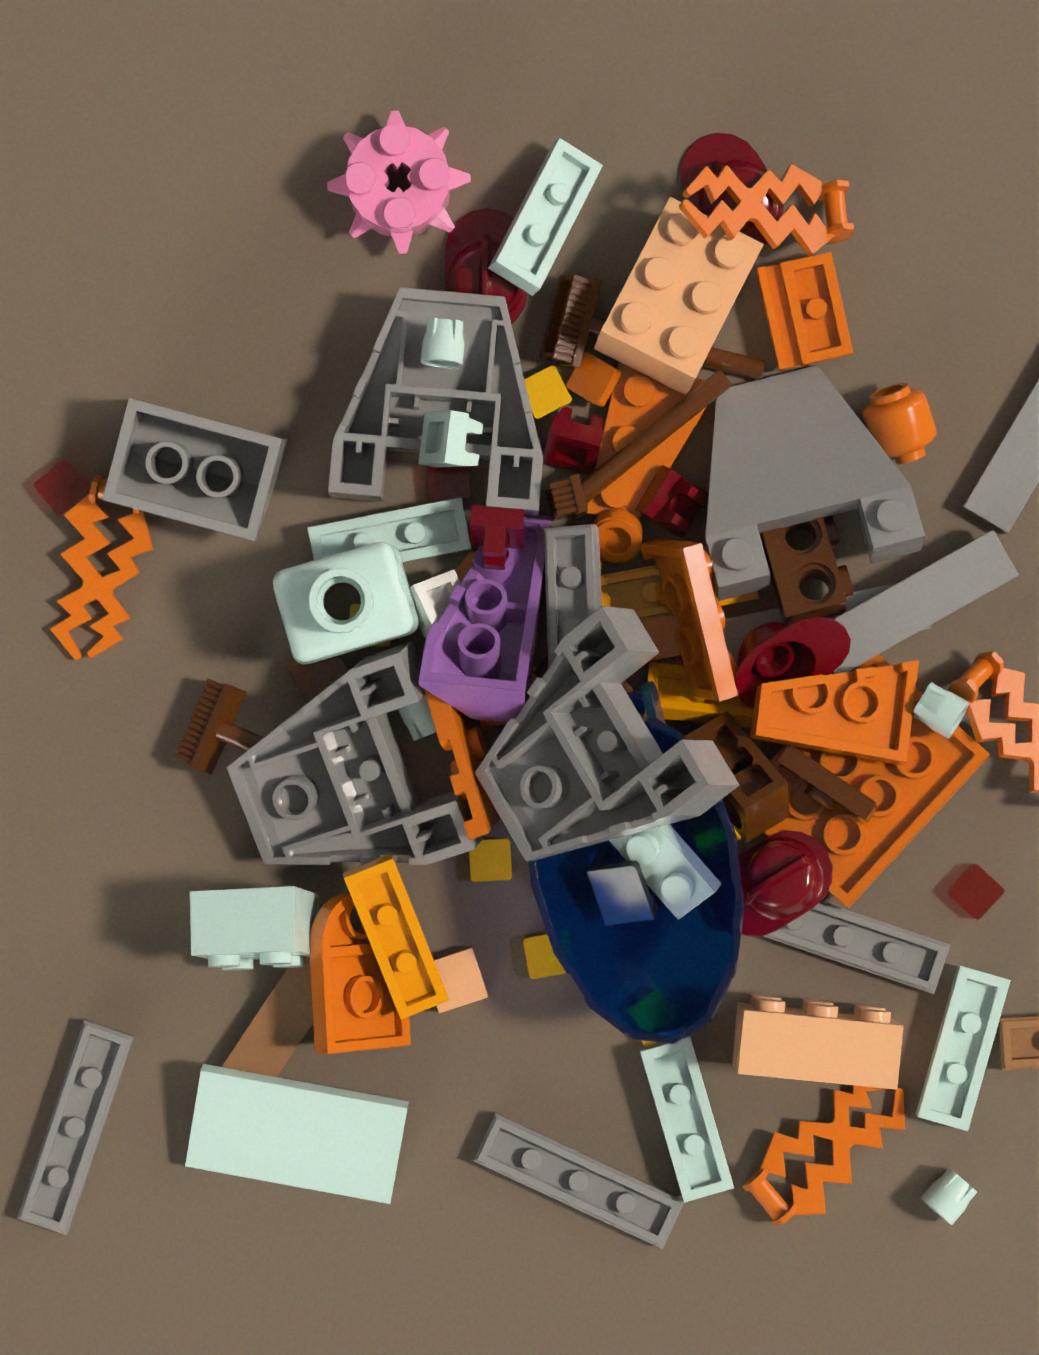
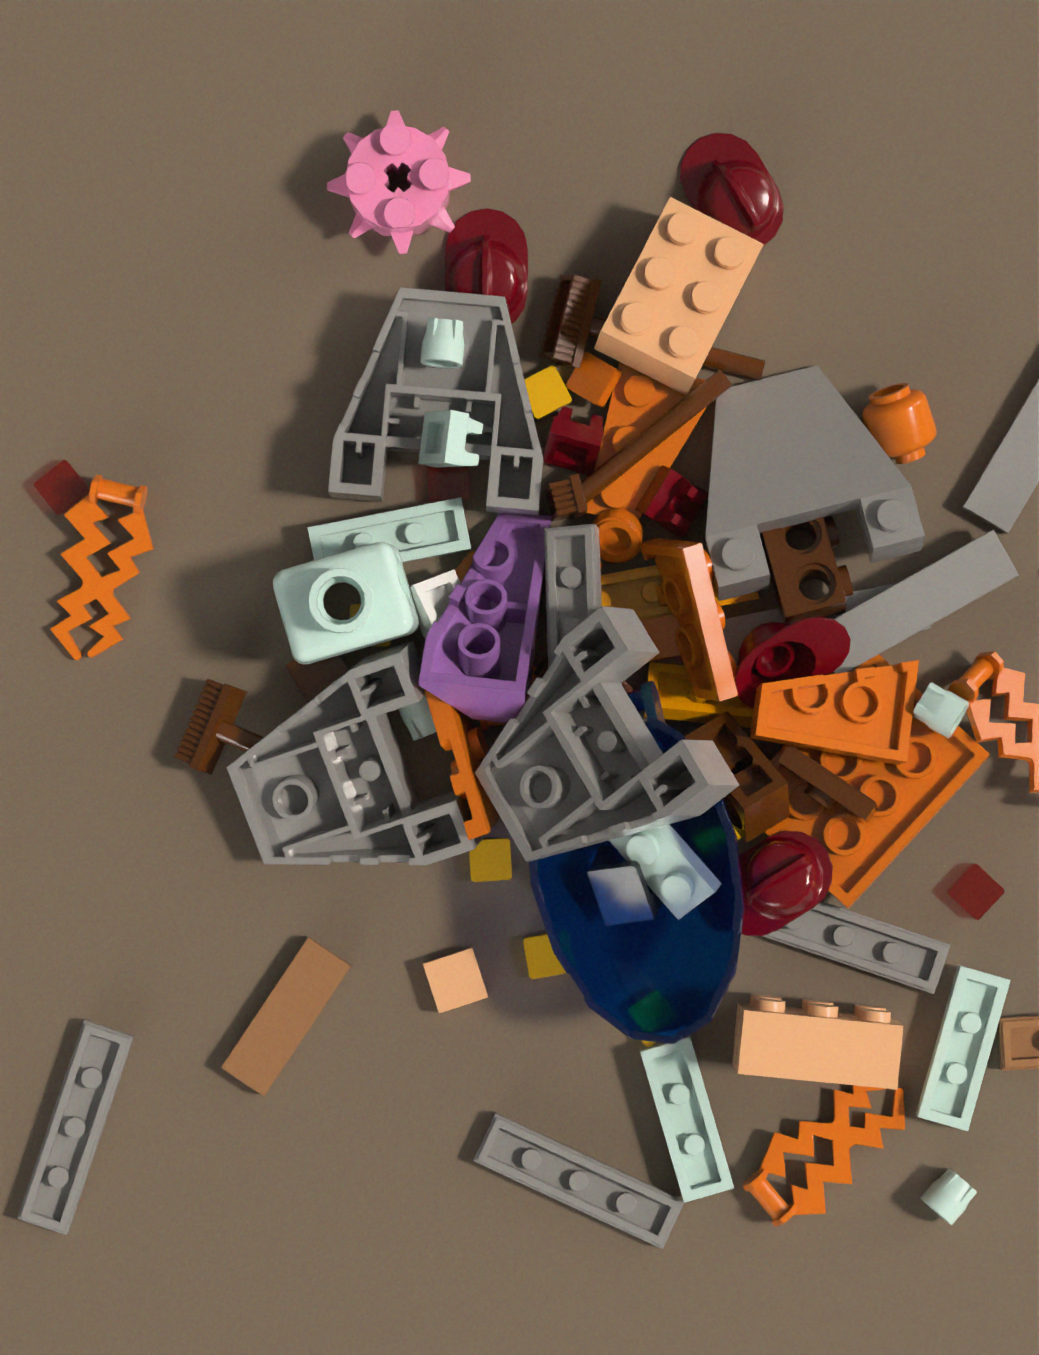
light grey slope [102,398,287,541] -> none
light aqua tile [185,1064,409,1204] -> none
light aqua brick [190,886,319,970] -> none
orange plate [310,892,411,1054] -> none
light orange plate [343,853,450,1020] -> none
dark red tile [469,505,525,570] -> none
light aqua plate [488,138,603,296] -> none
orange piece [679,164,854,257] -> none
orange plate [756,252,854,372] -> none

